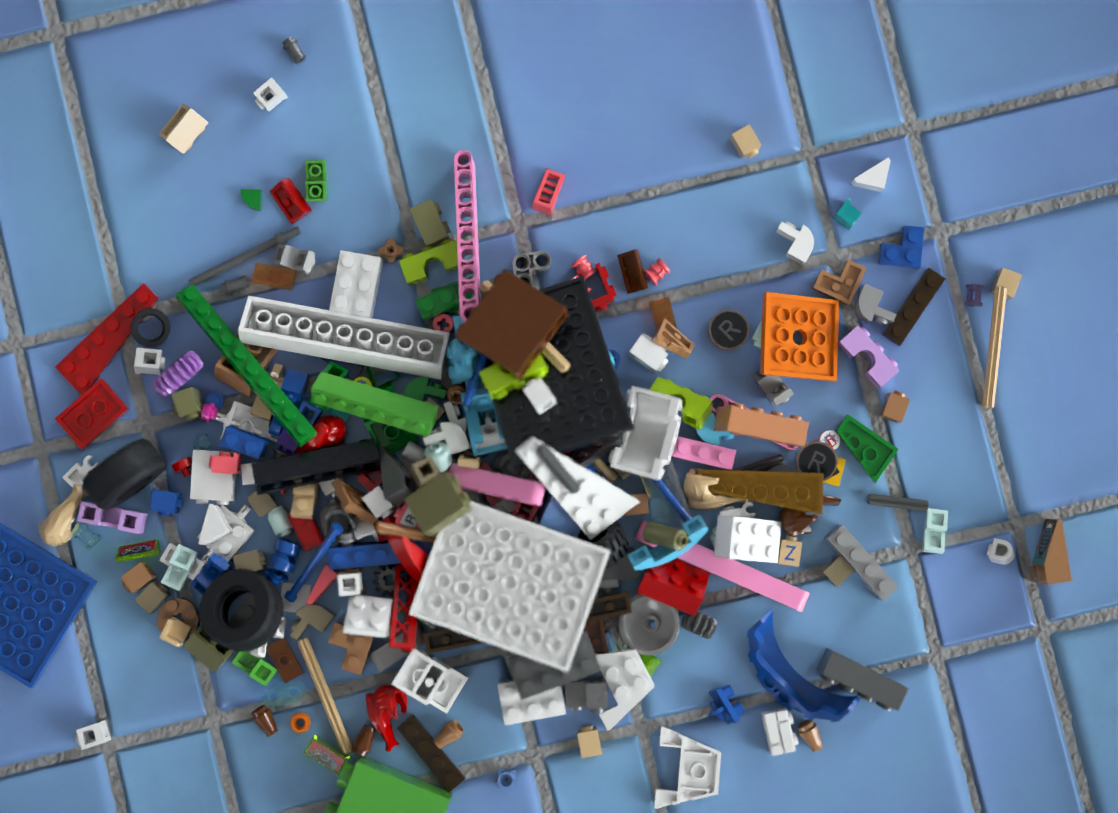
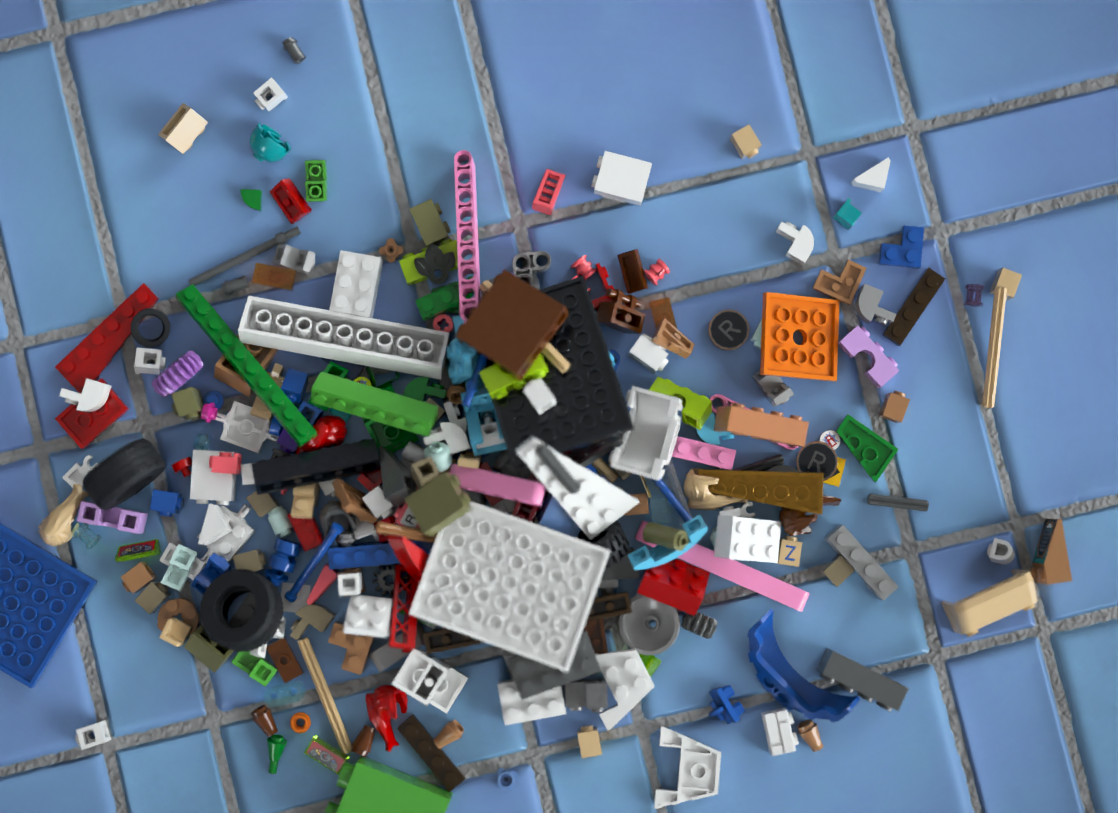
blue brick [220,425,270,459] -> none
light aqua slope [922,508,948,554] -> none
none -> white brick [59,378,111,412]
none -> teal cylinder [249,123,291,162]
none -> green cone [267,734,287,774]
none -> pearl dark grey plate [414,244,455,284]
none -> white brick [591,151,652,206]
none -> reddish brown brick [597,288,646,334]
none -> tan windscreen [941,569,1038,637]

